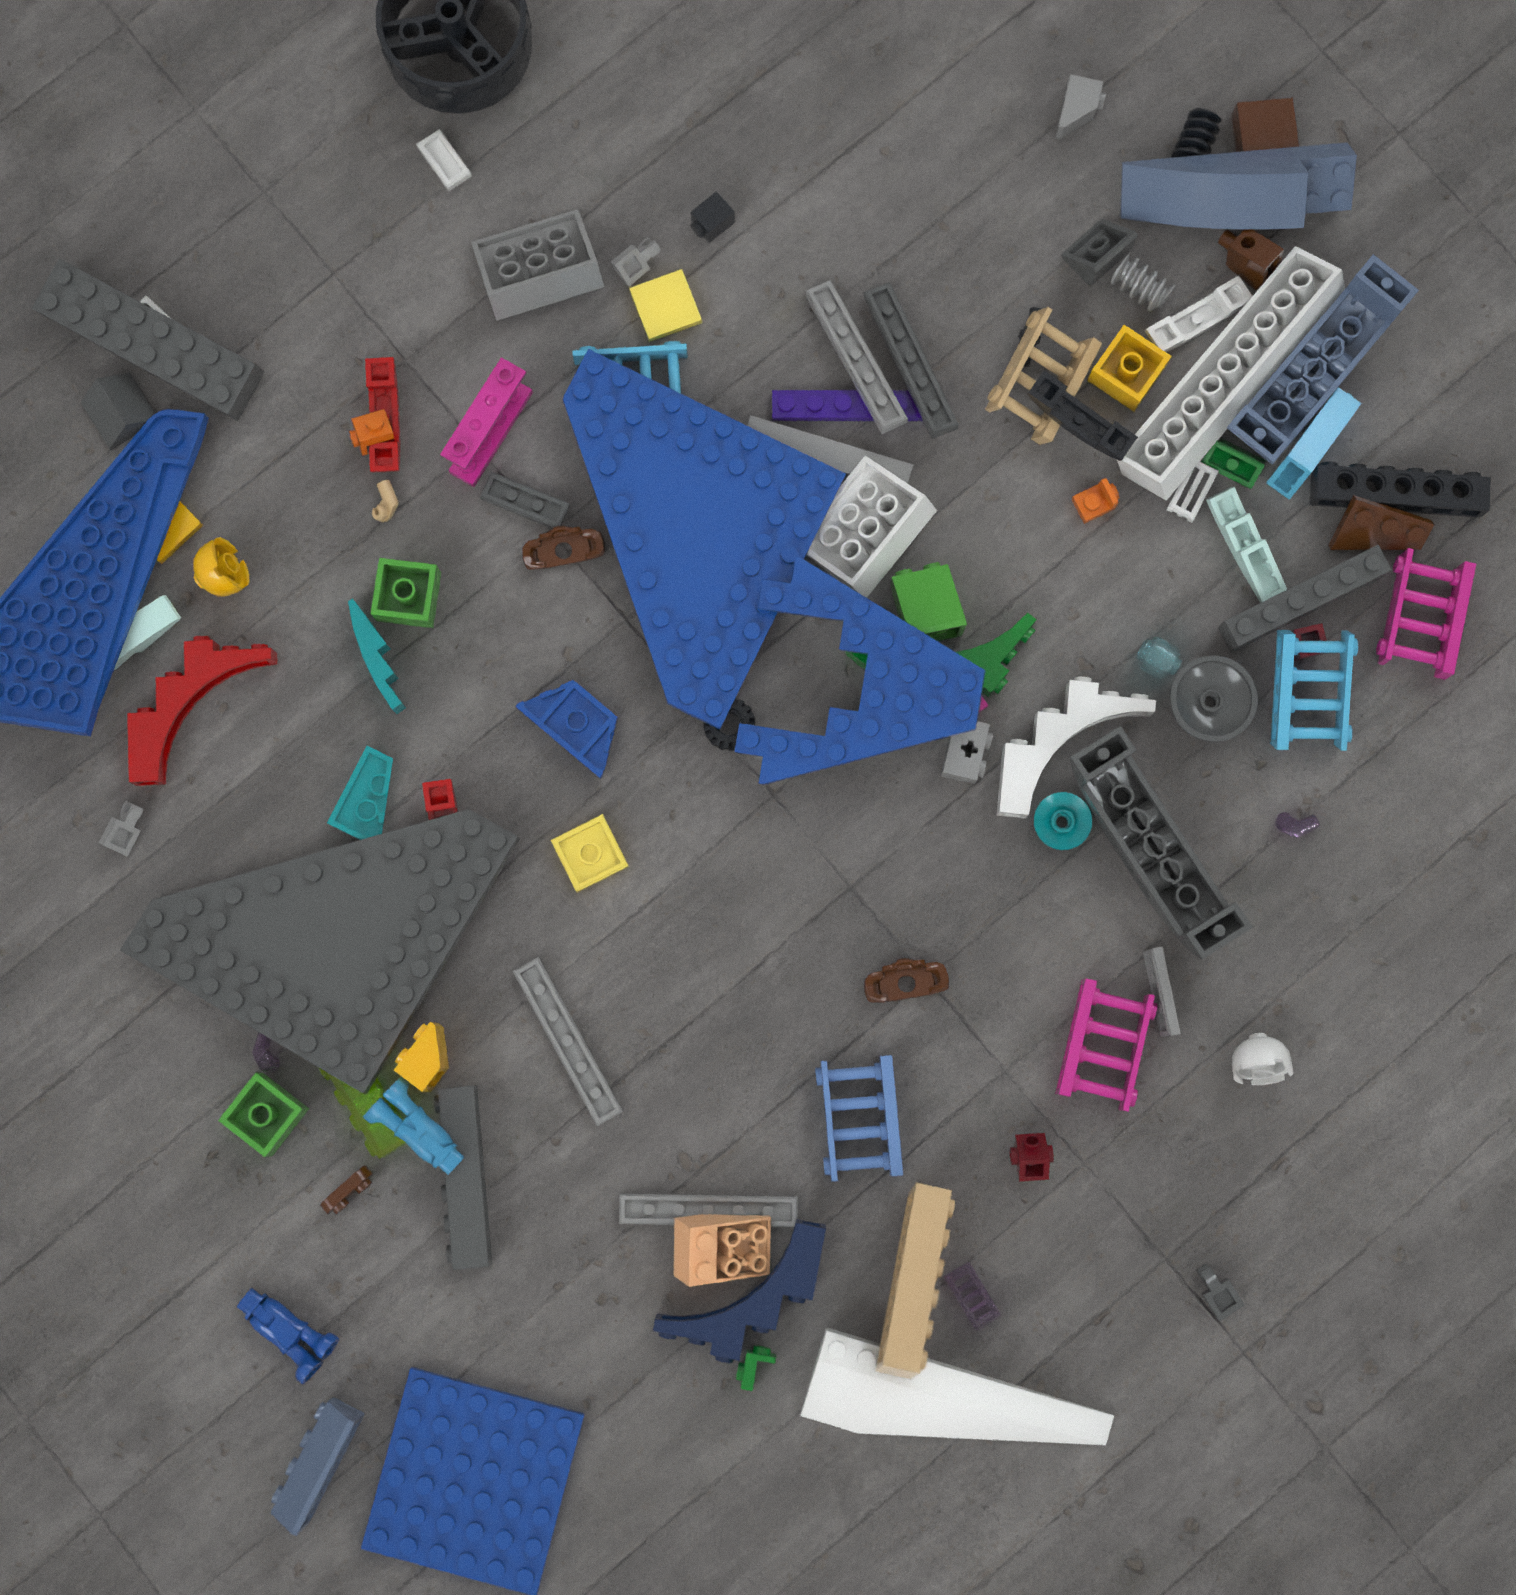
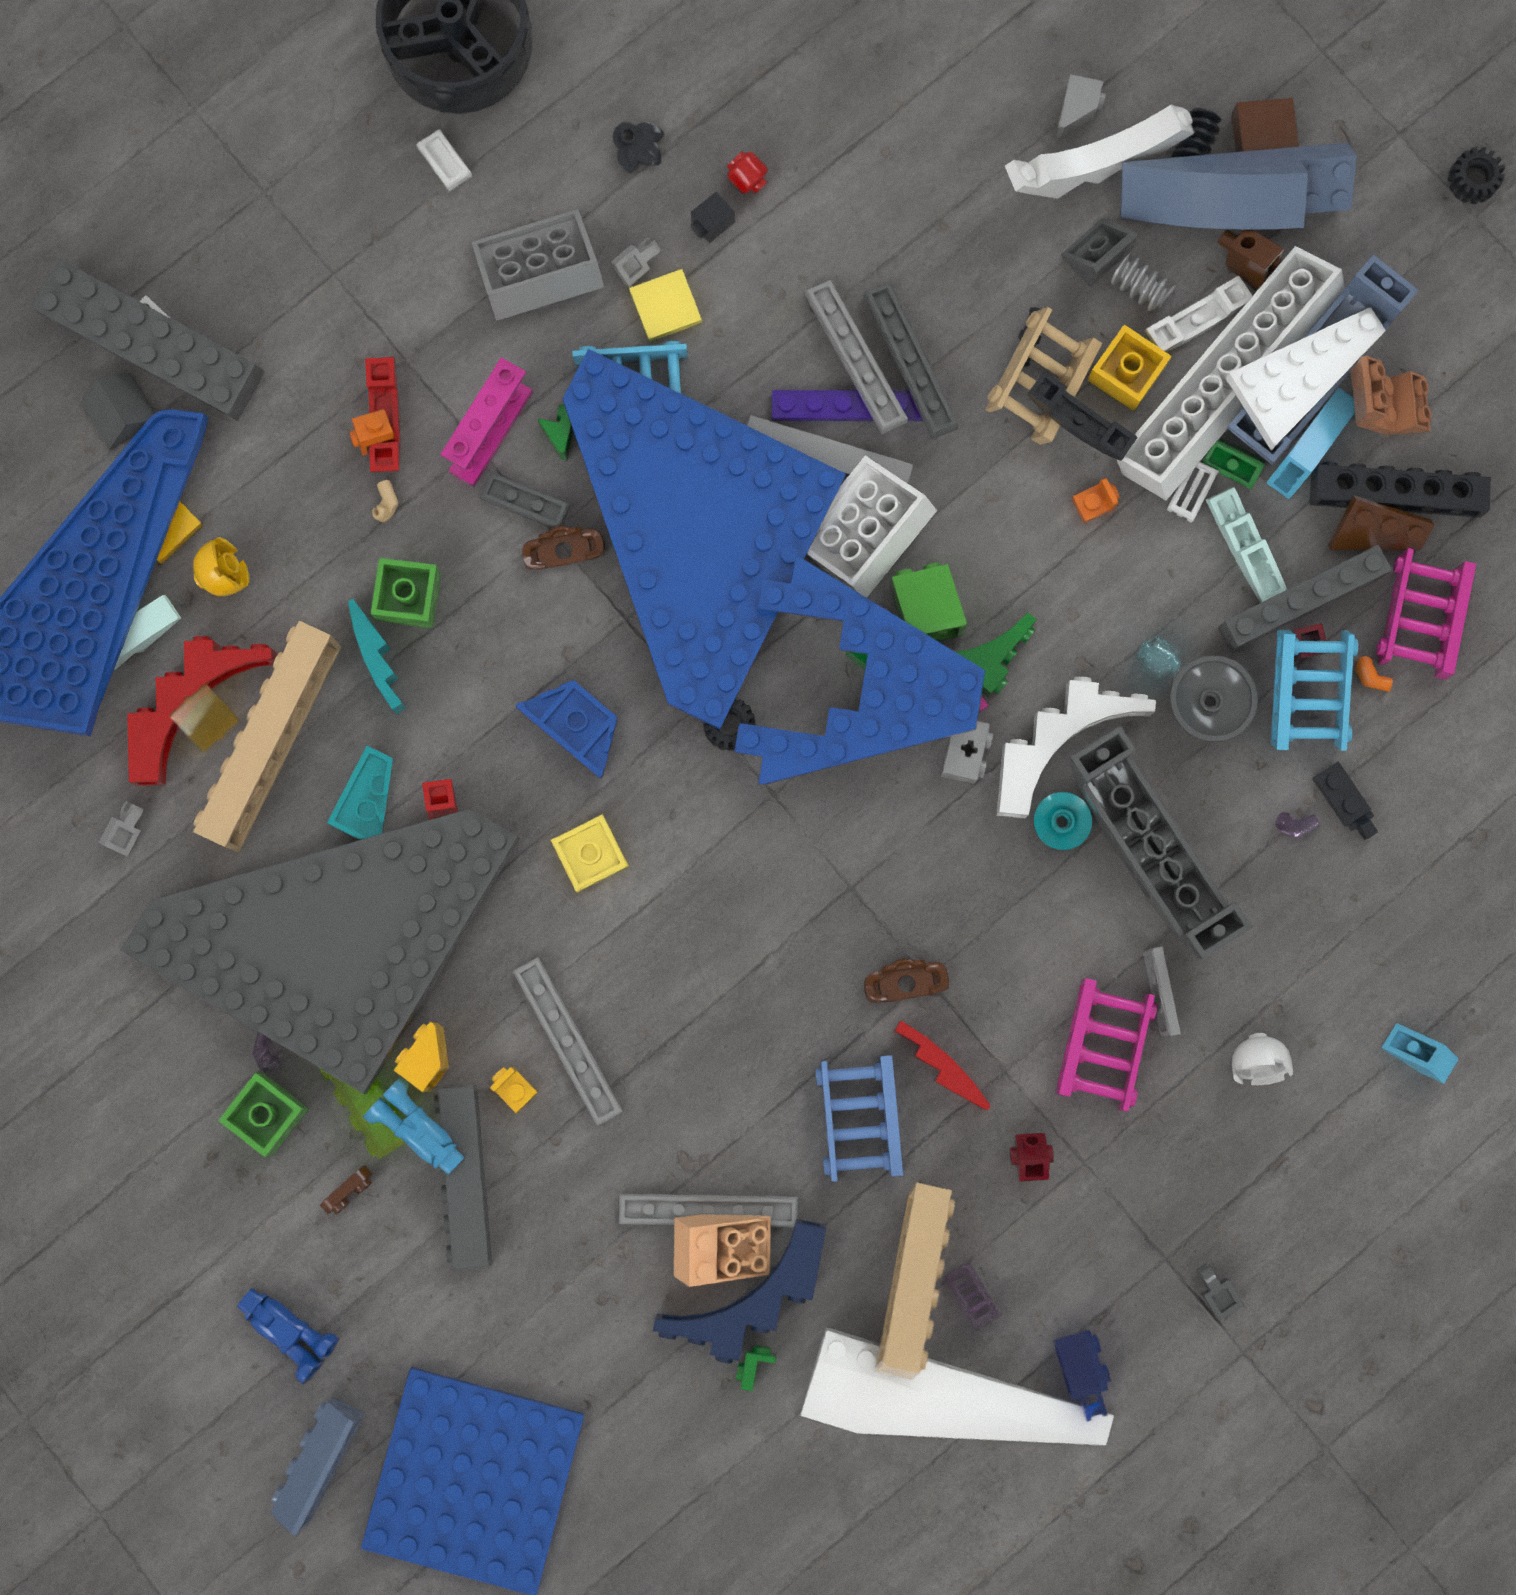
none -> clear yellow piece [169,684,239,752]
none -> tan brick [193,621,342,853]
none -> yellow bracket [490,1067,538,1113]
none -> green slope [537,404,574,460]
none -> black plate [613,122,664,173]
none -> red head [726,151,768,194]
none -> red slope [893,1020,991,1111]
none -> white arch [1005,105,1194,199]
none -> clear blue brick [1052,1330,1111,1422]
none -> white wing [1226,307,1386,450]
none -> black hinge [1312,761,1378,840]
none -> nougat slope [1351,355,1432,435]
none -> orange arm [1355,656,1393,692]
none -> medium azure slope [1382,1023,1459,1084]
none -> black tyre [1448,147,1505,204]

